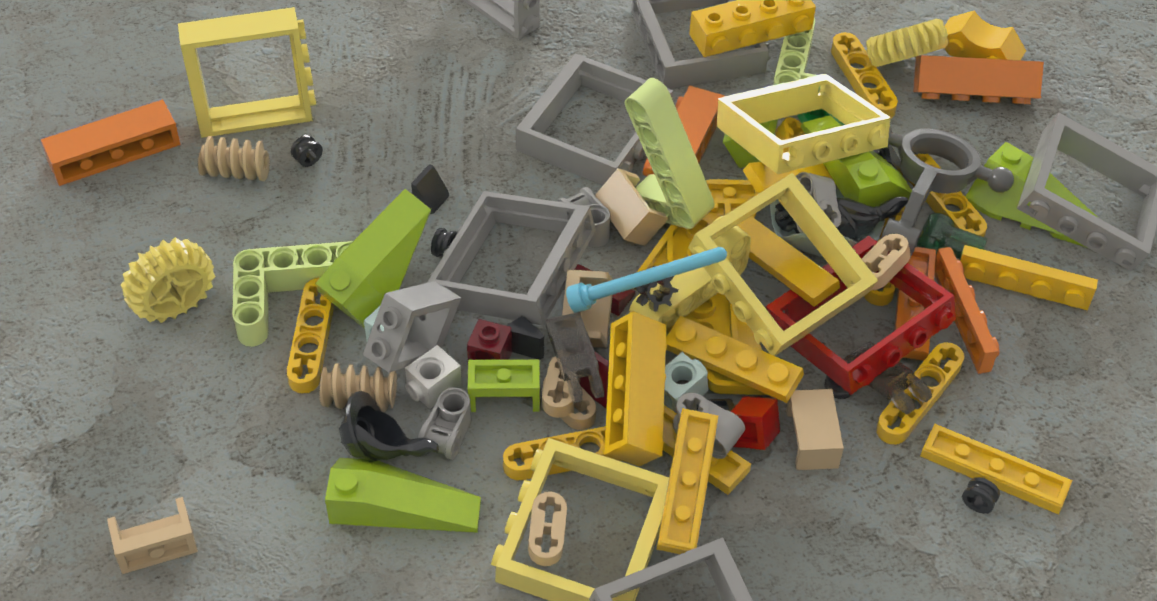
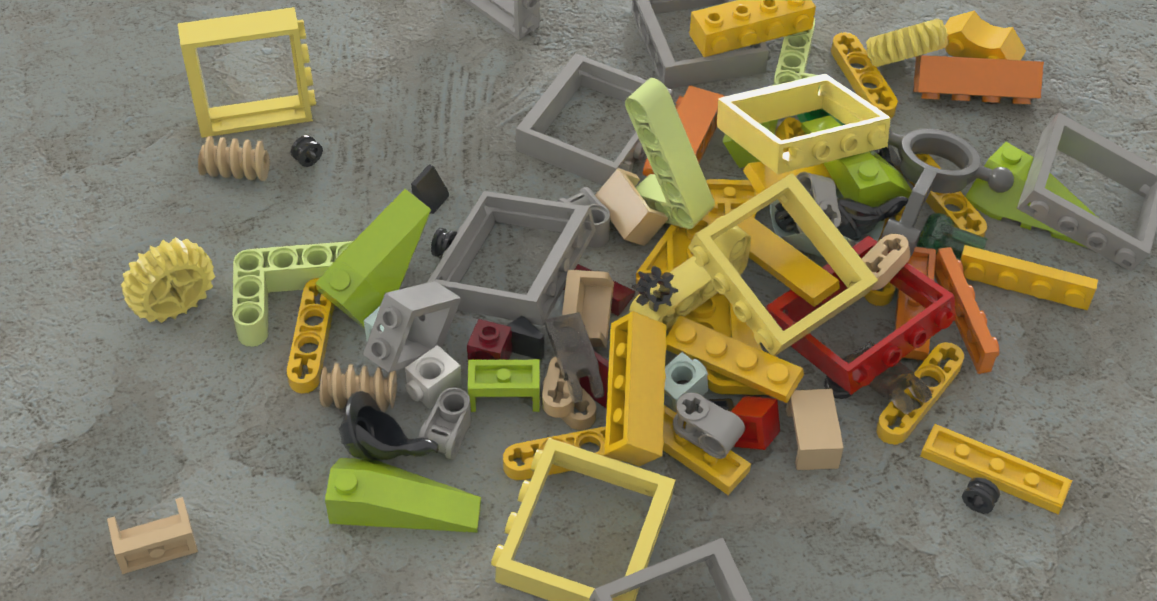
orange brick [41,99,181,186] -> none
tan beam [528,491,567,566] -> none
medium azure piece [566,247,727,313] -> none
yellow tile [656,408,719,554] -> none

